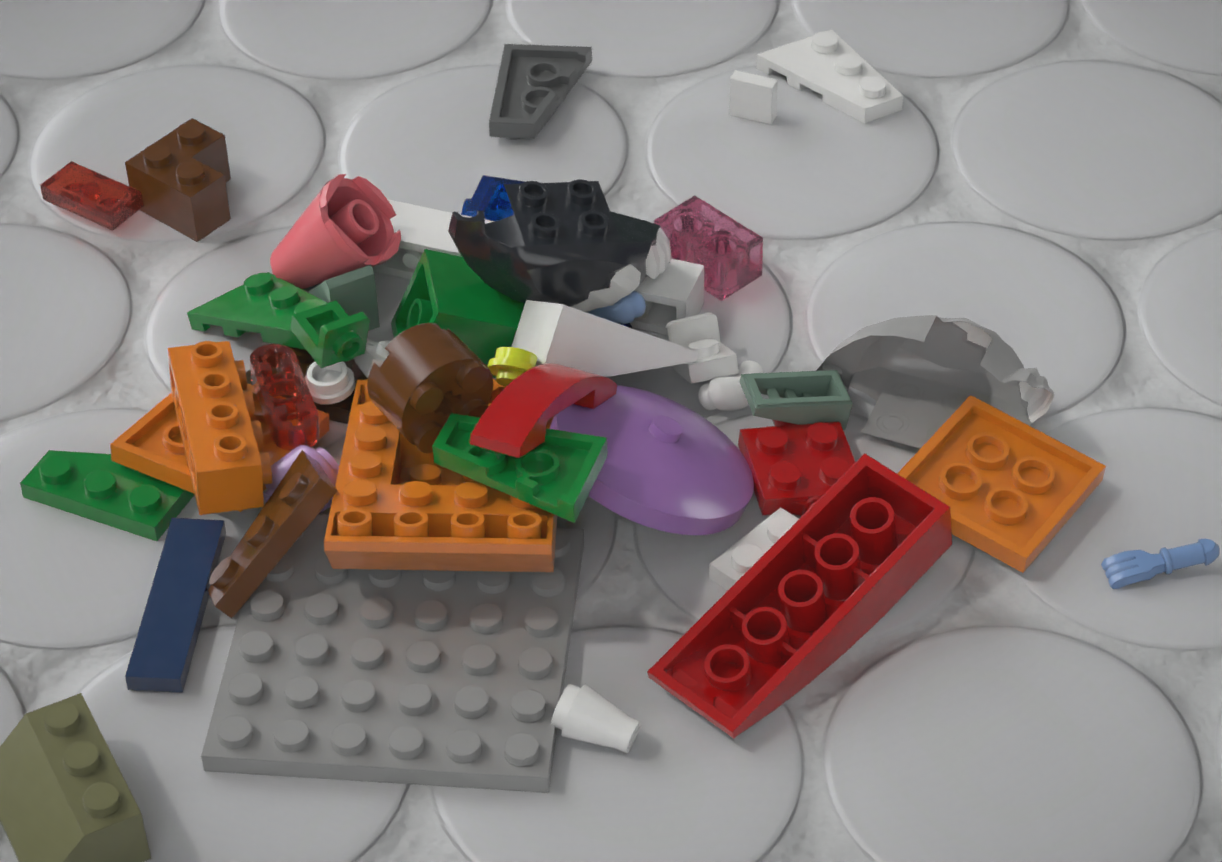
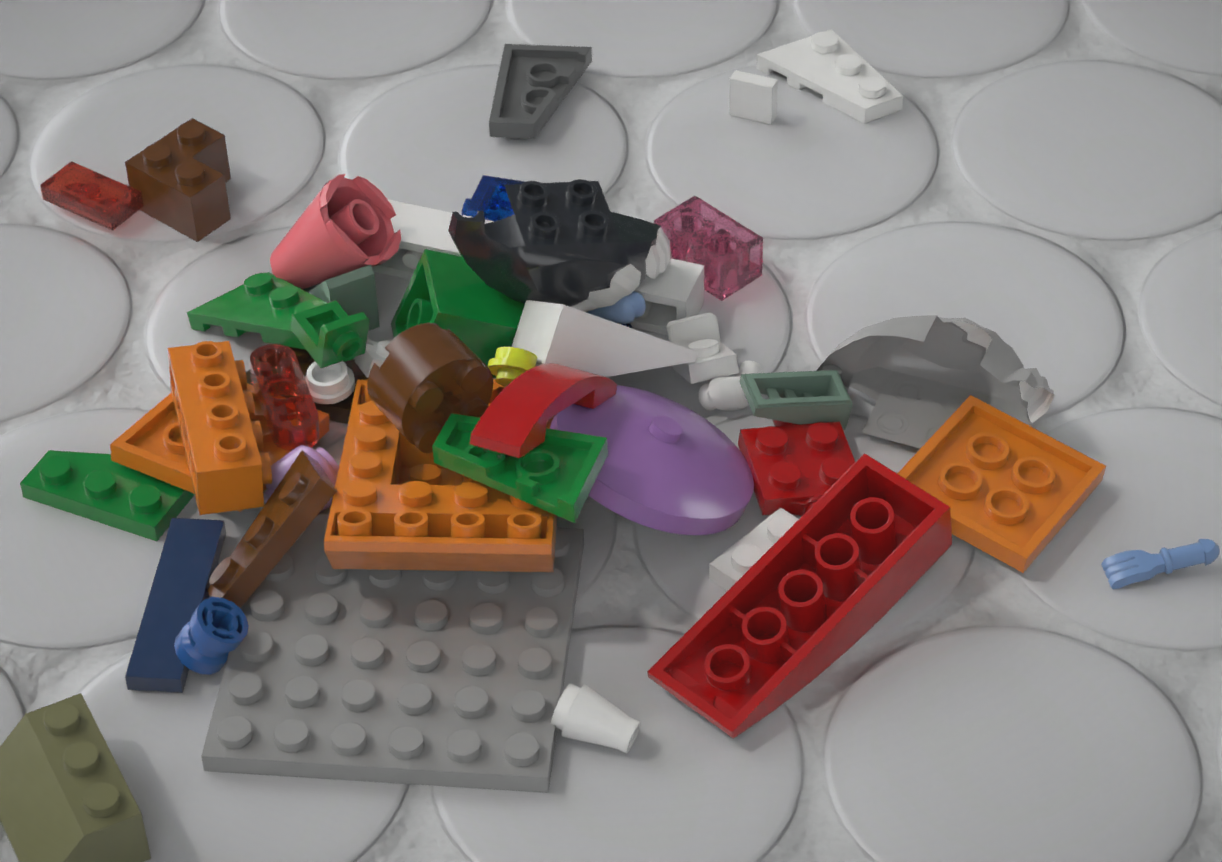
none -> blue wheel [174,597,249,675]

